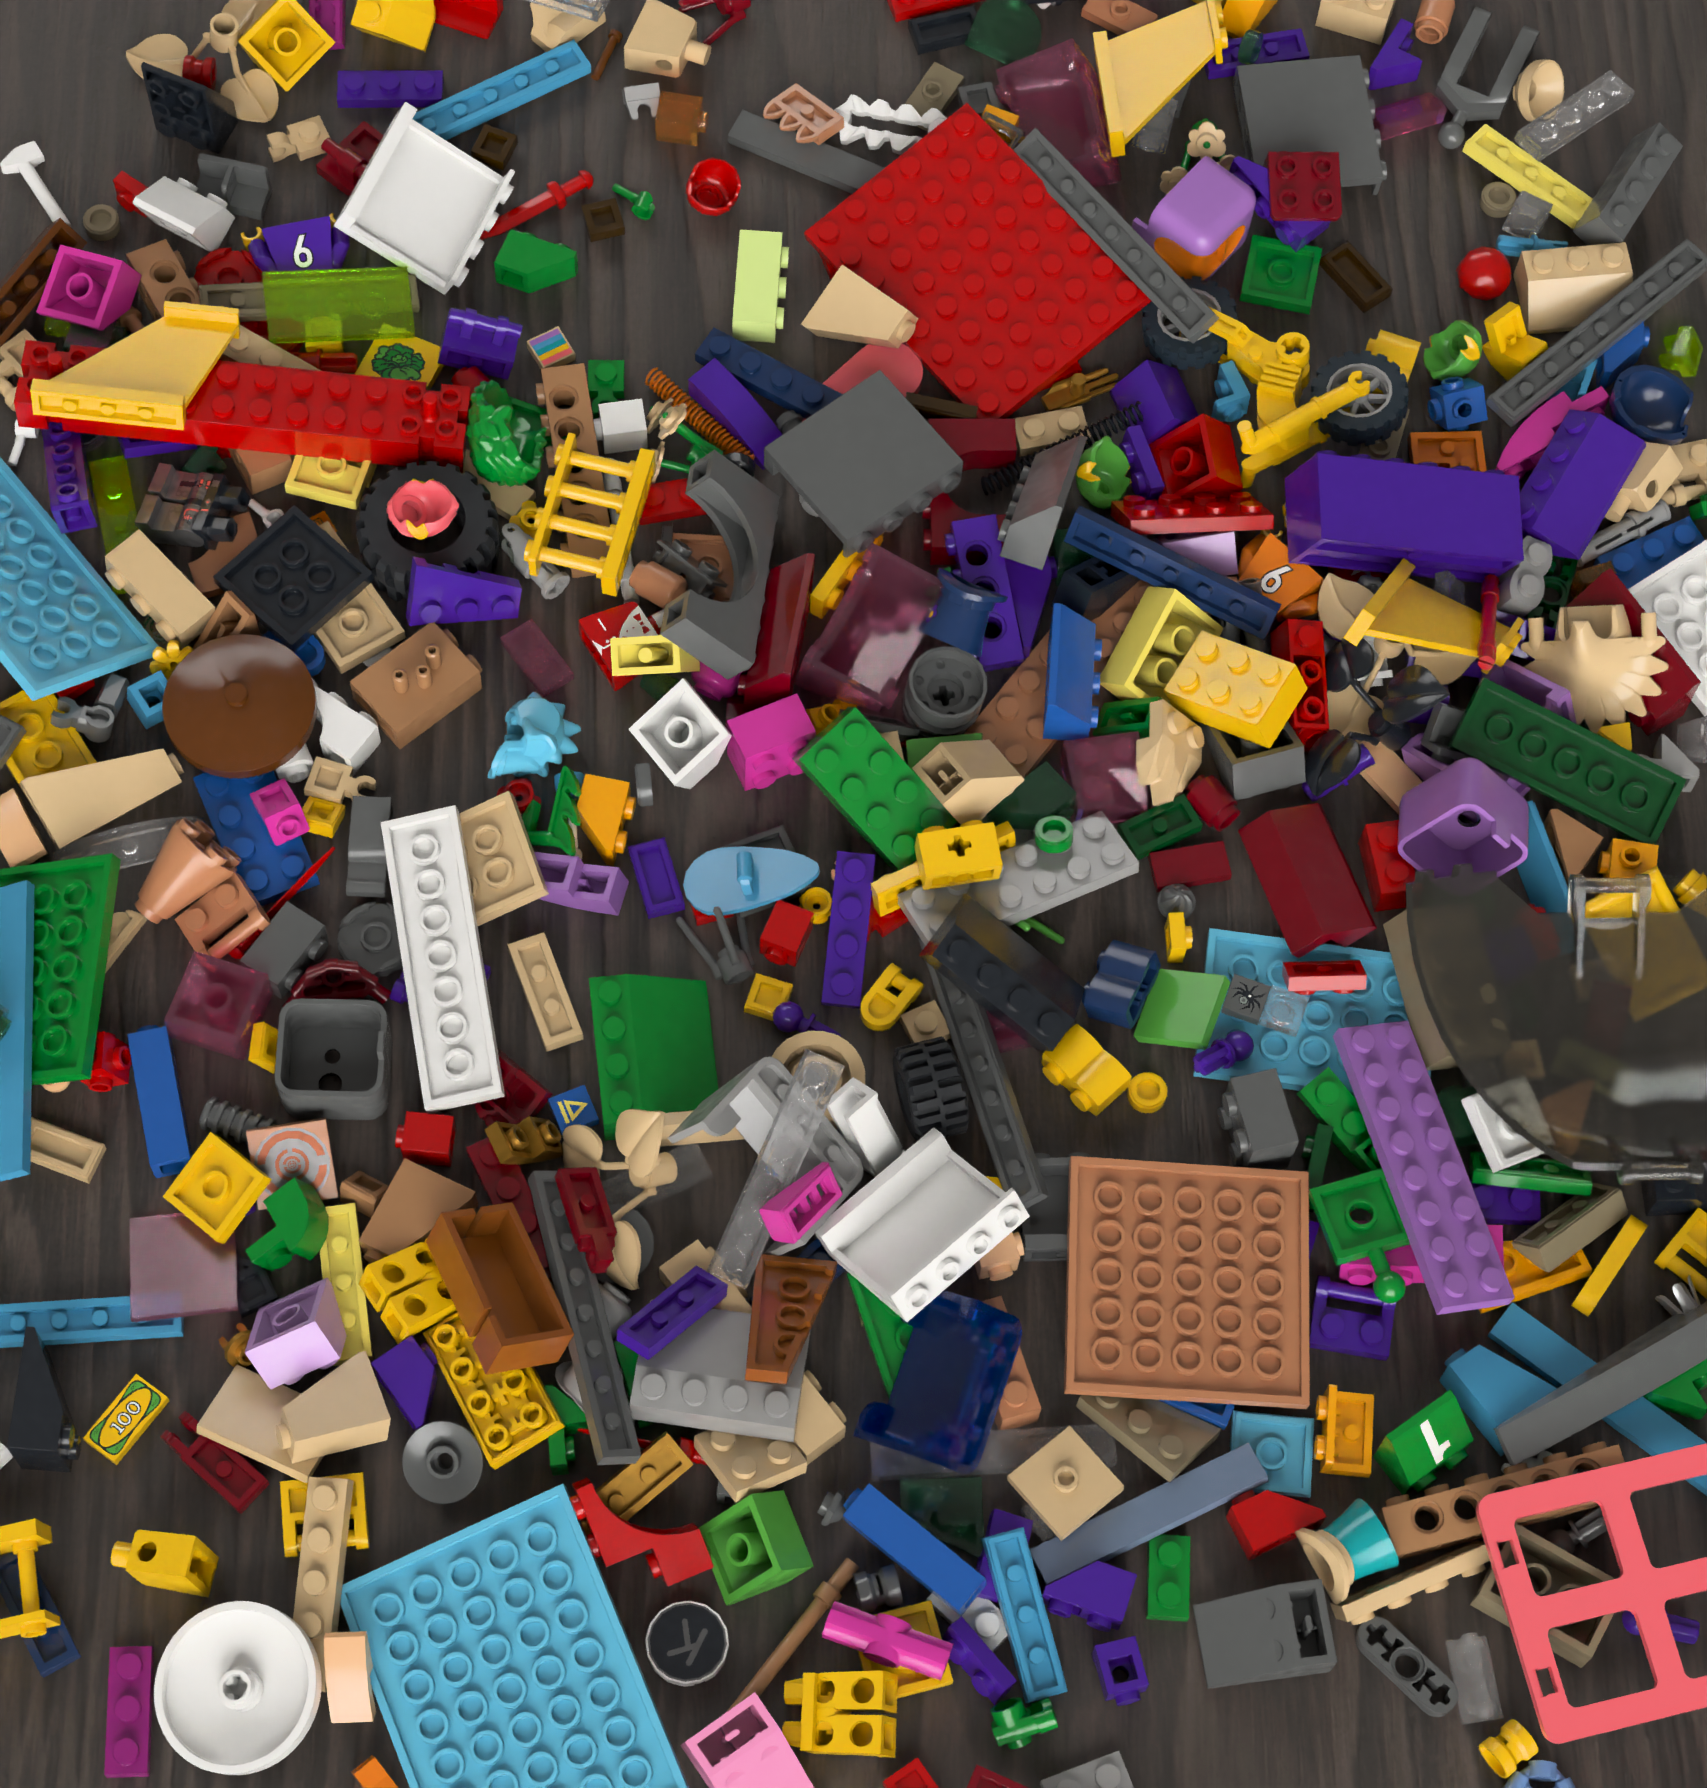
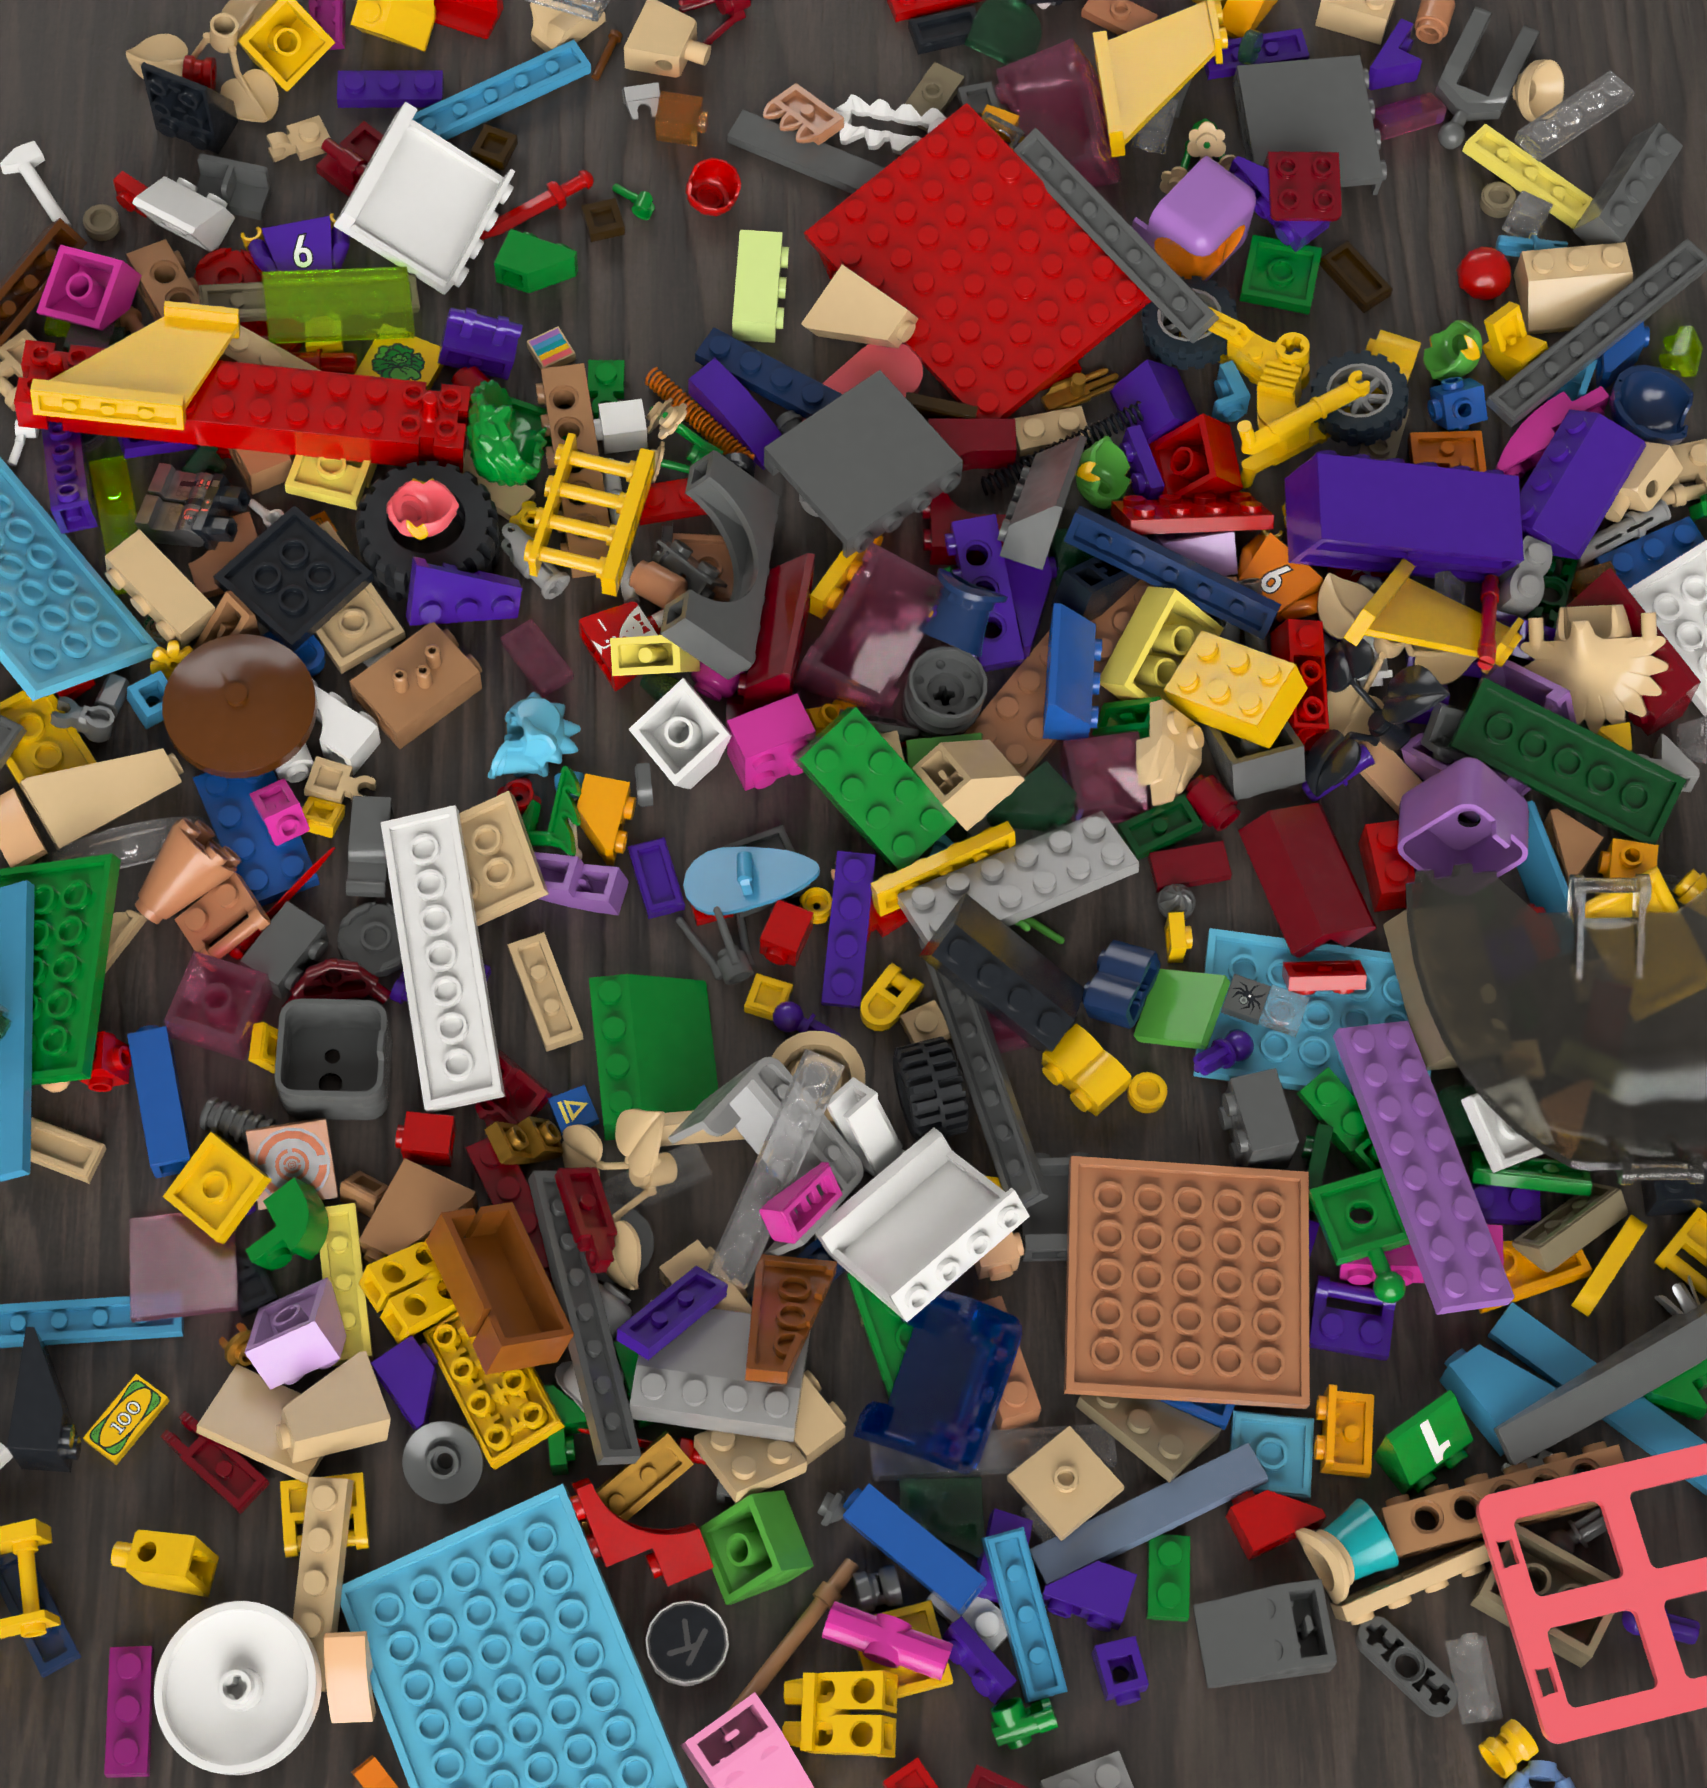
yellow brick [914,820,1003,890] -> none
green tile [1035,815,1073,854] -> none

